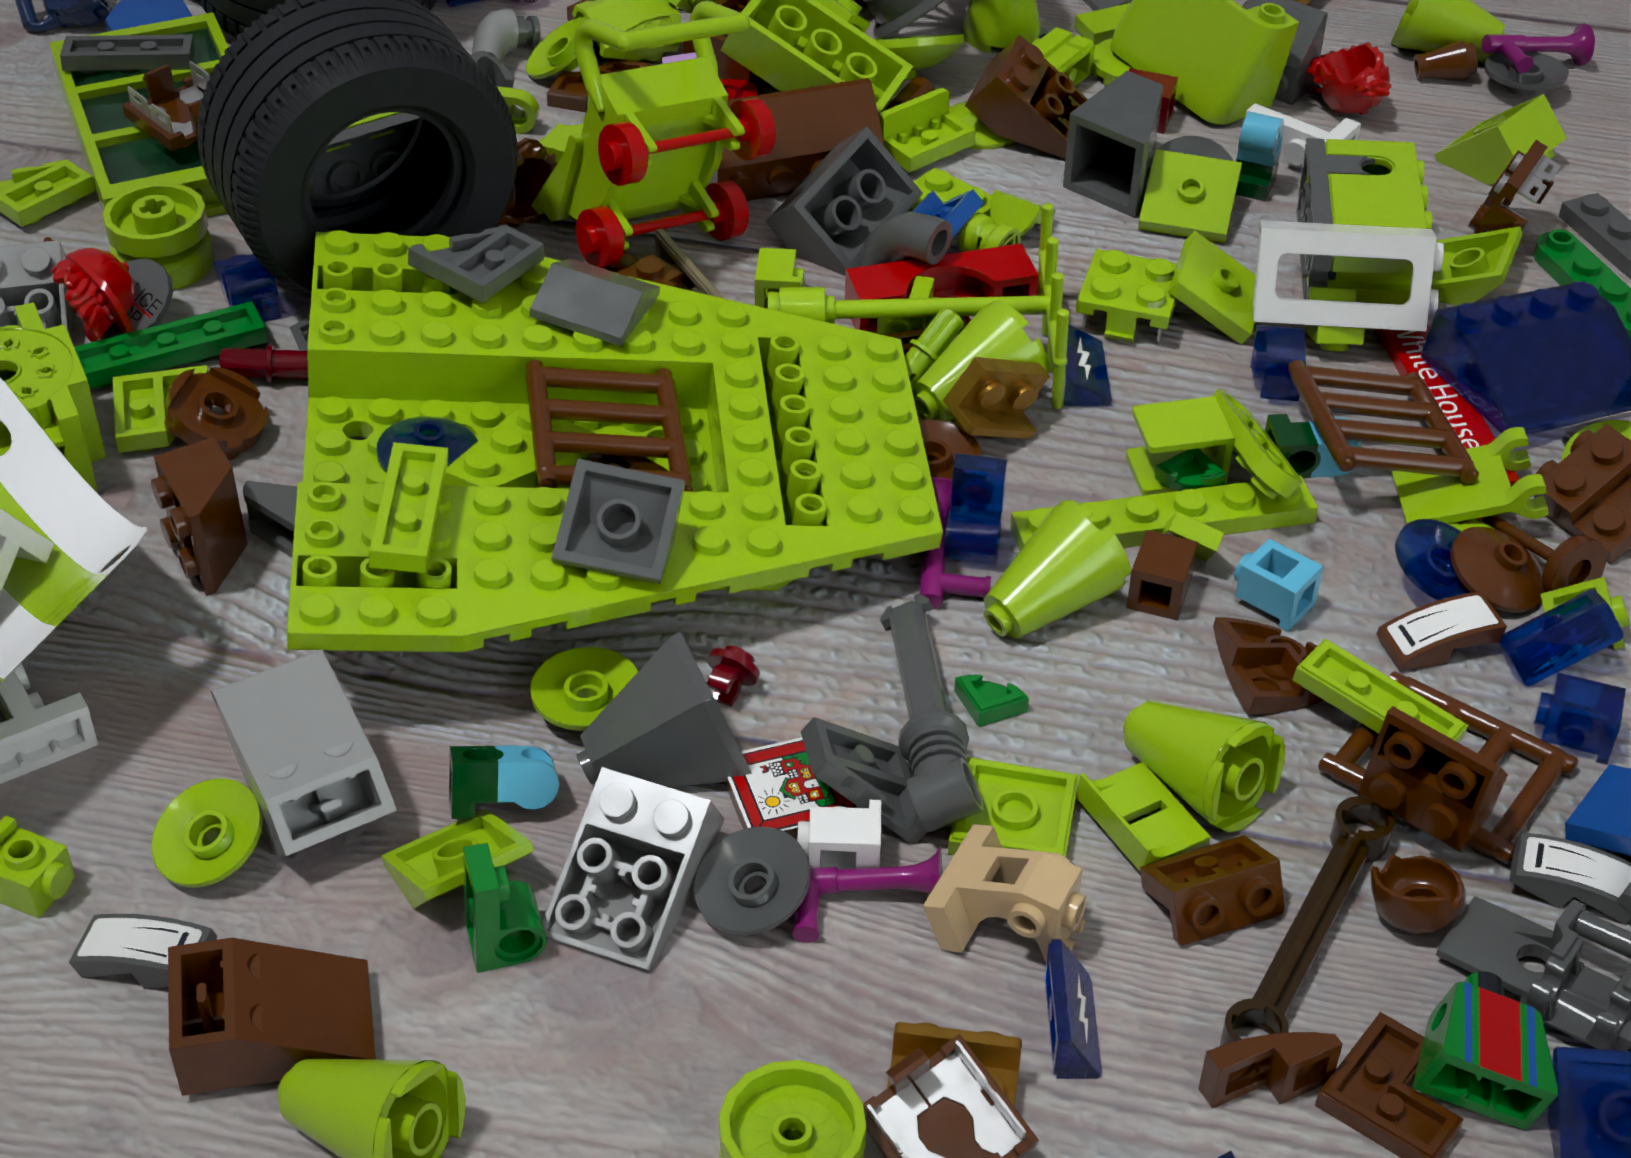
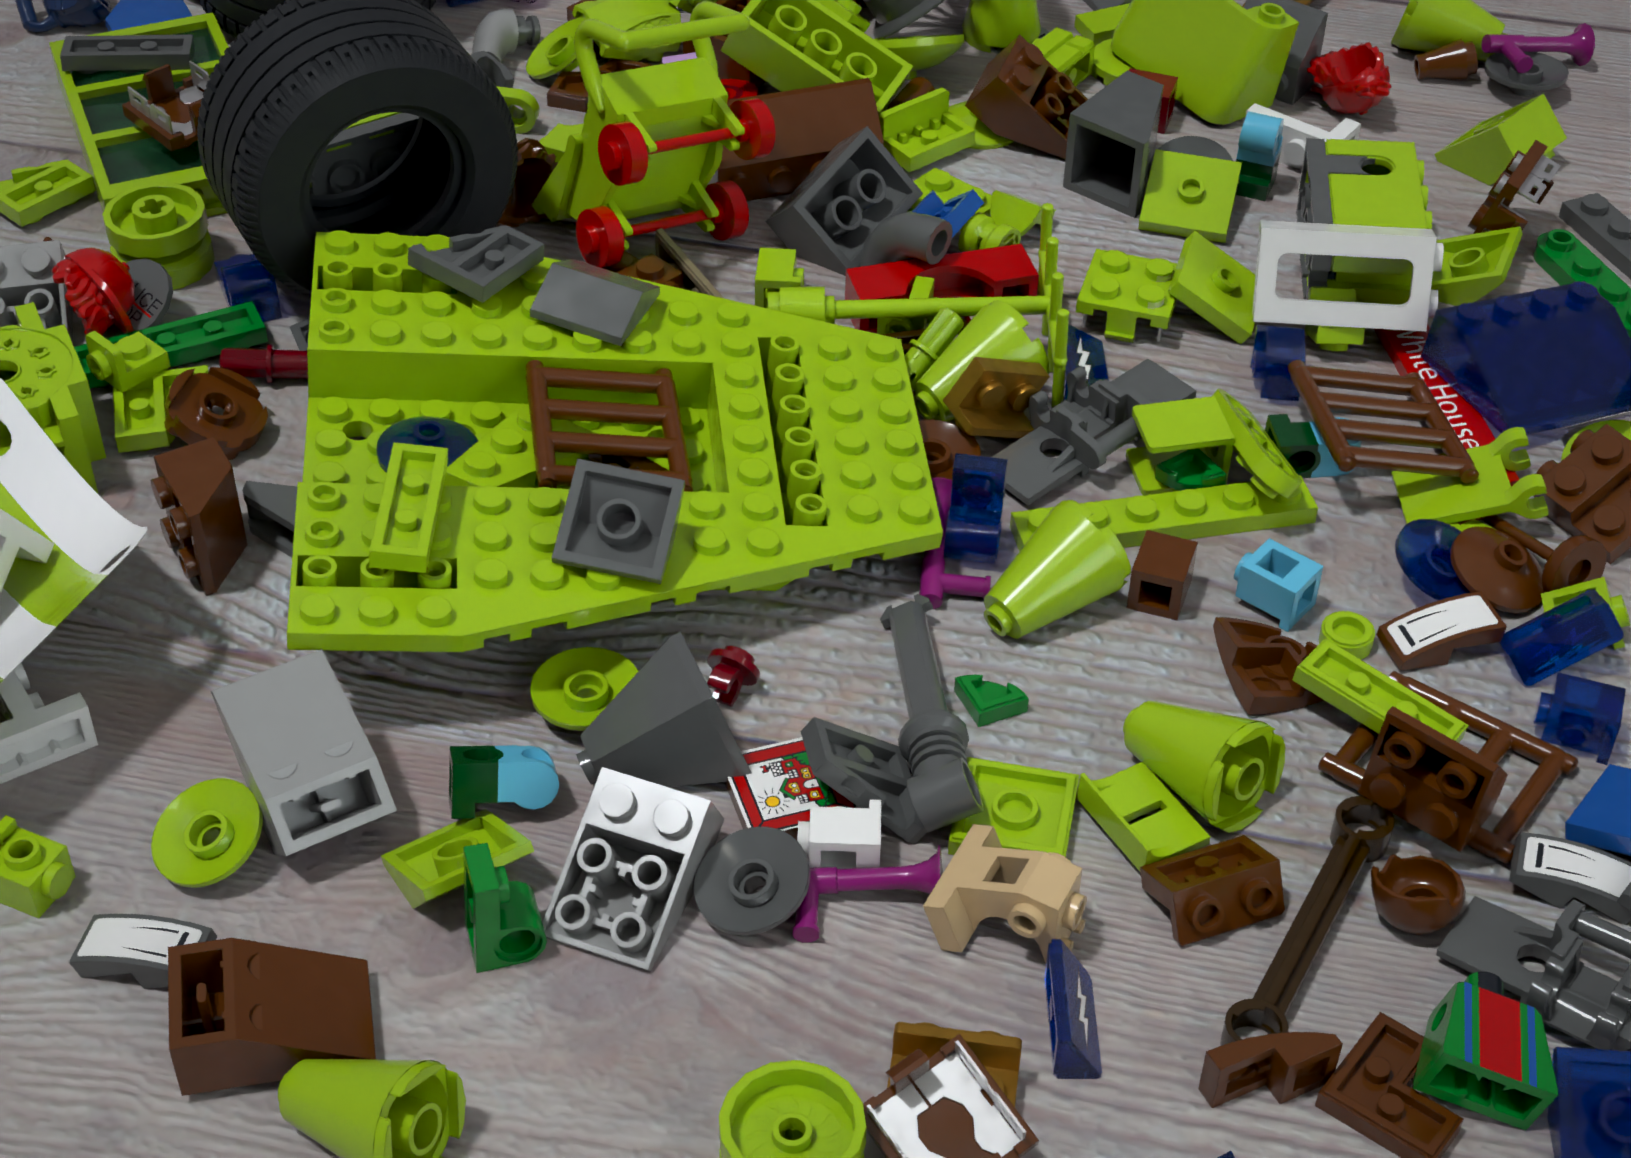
lime tile [1162,512,1224,561] -> none
none -> lime bracket [85,331,171,393]
none -> dark grey piece [980,359,1197,505]
none -> lime tile [1318,611,1375,660]

